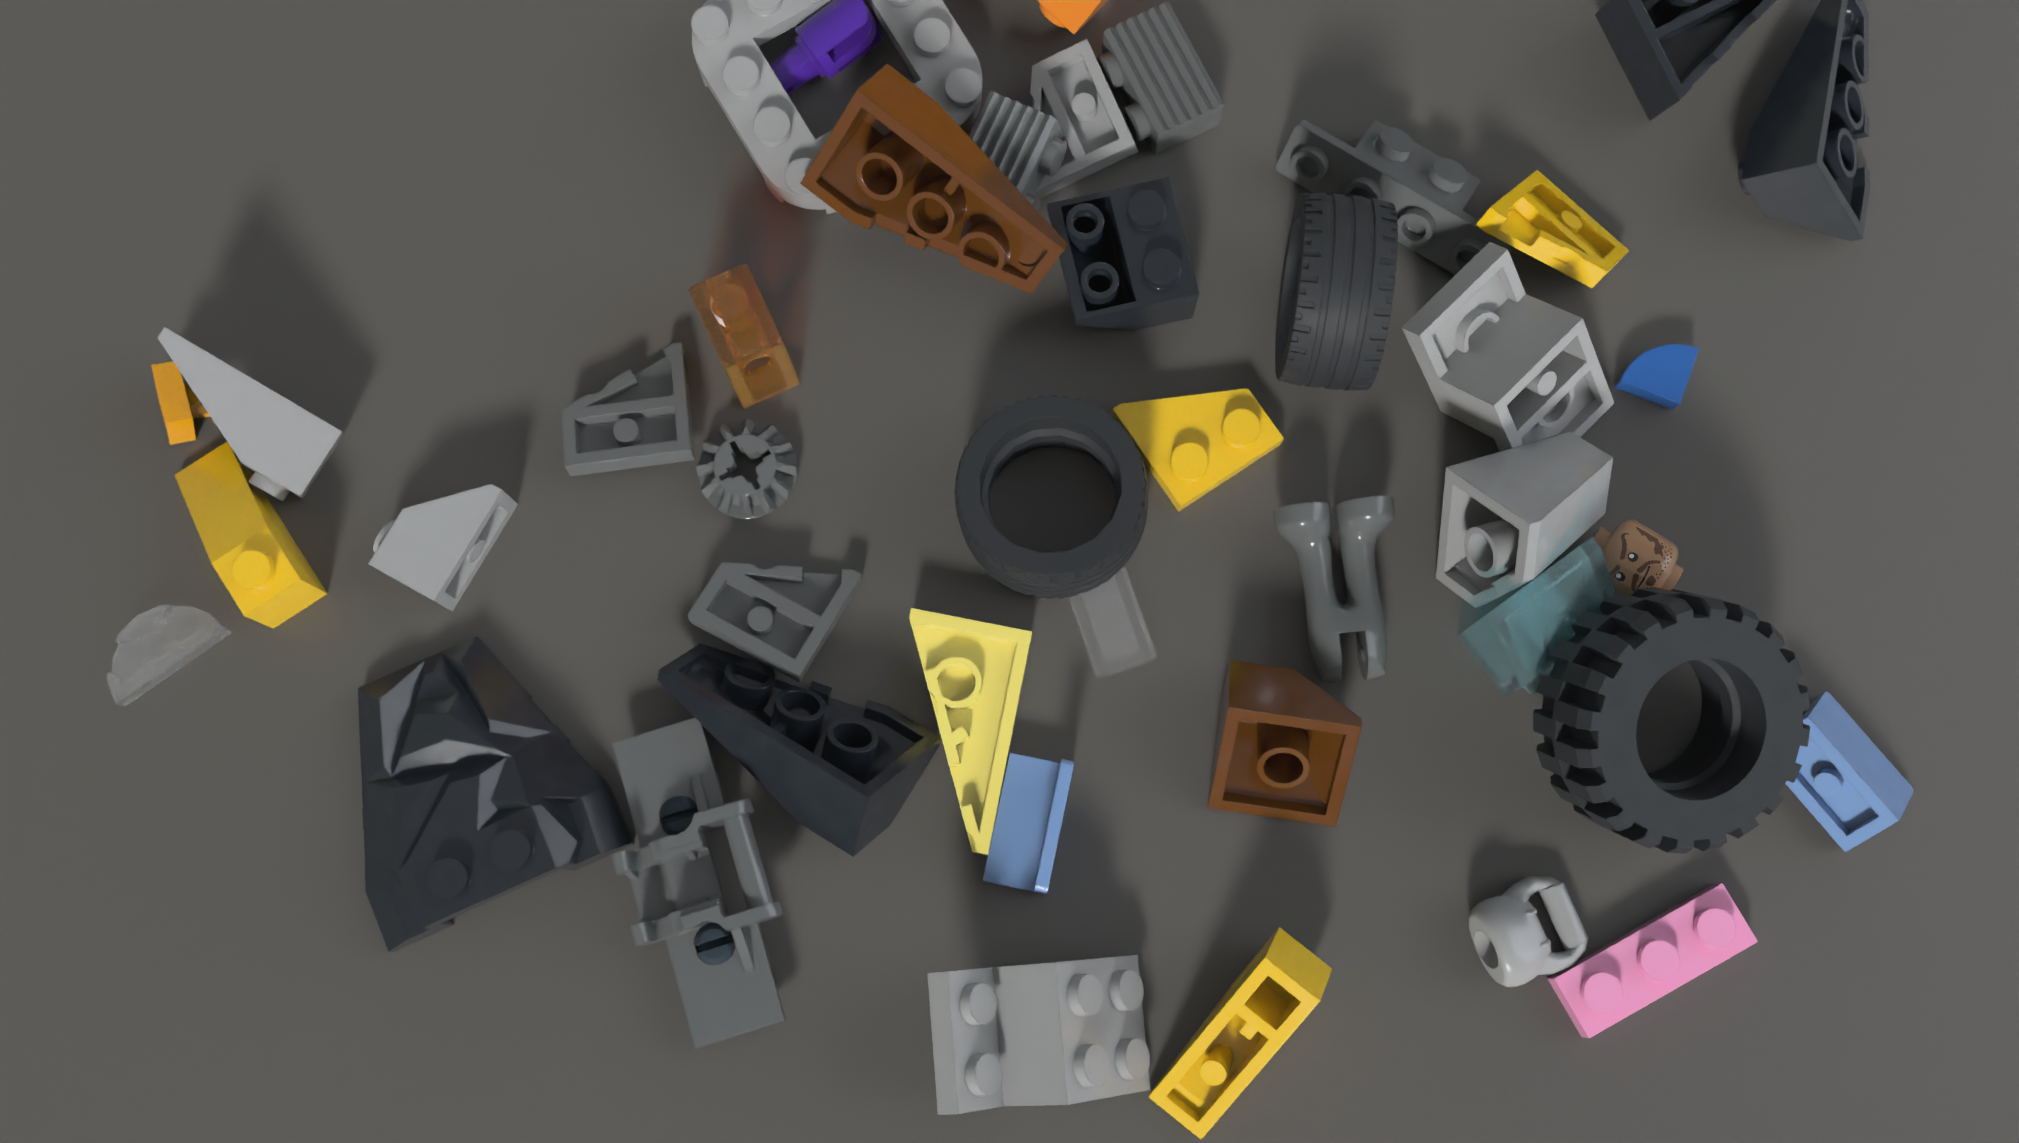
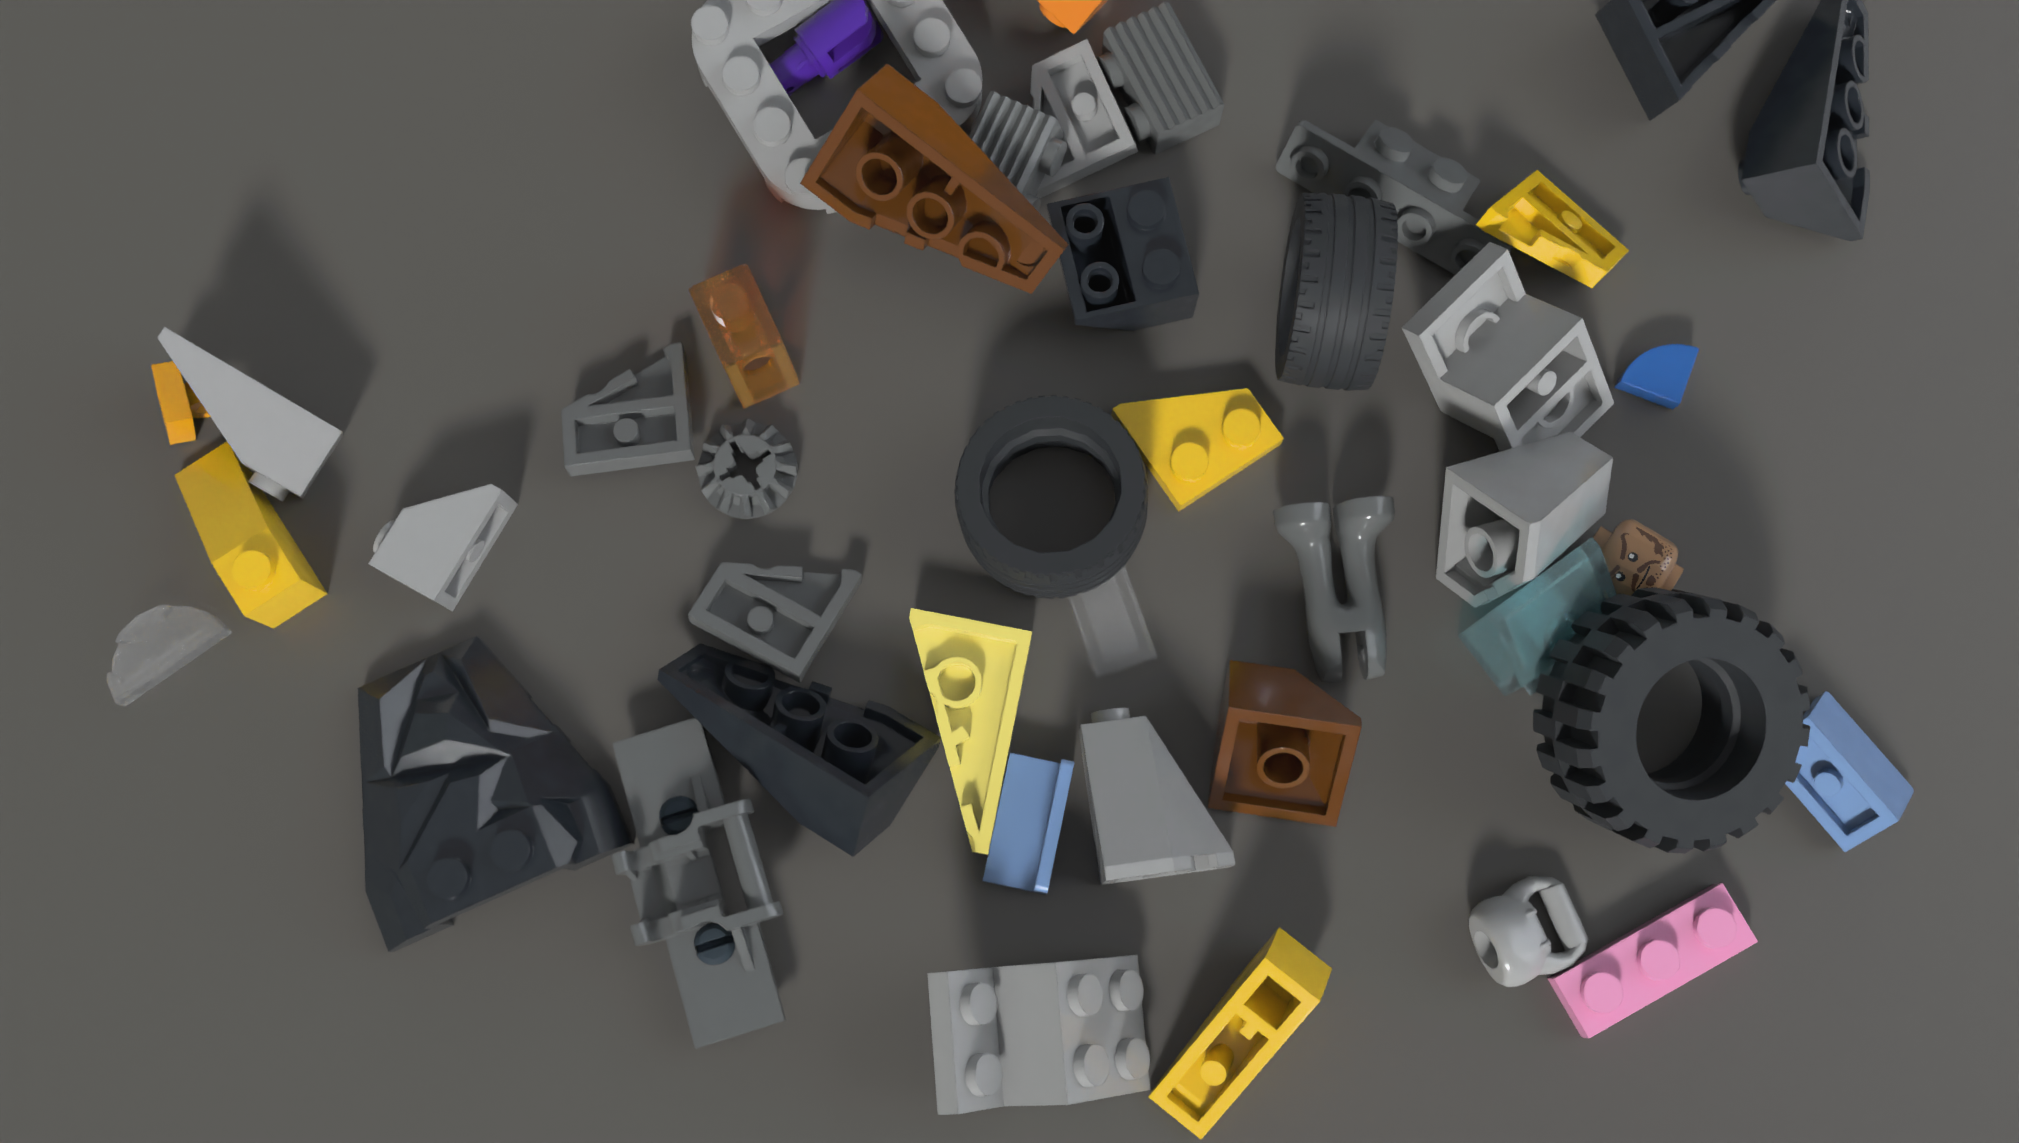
none -> light grey slope [1079,708,1235,885]

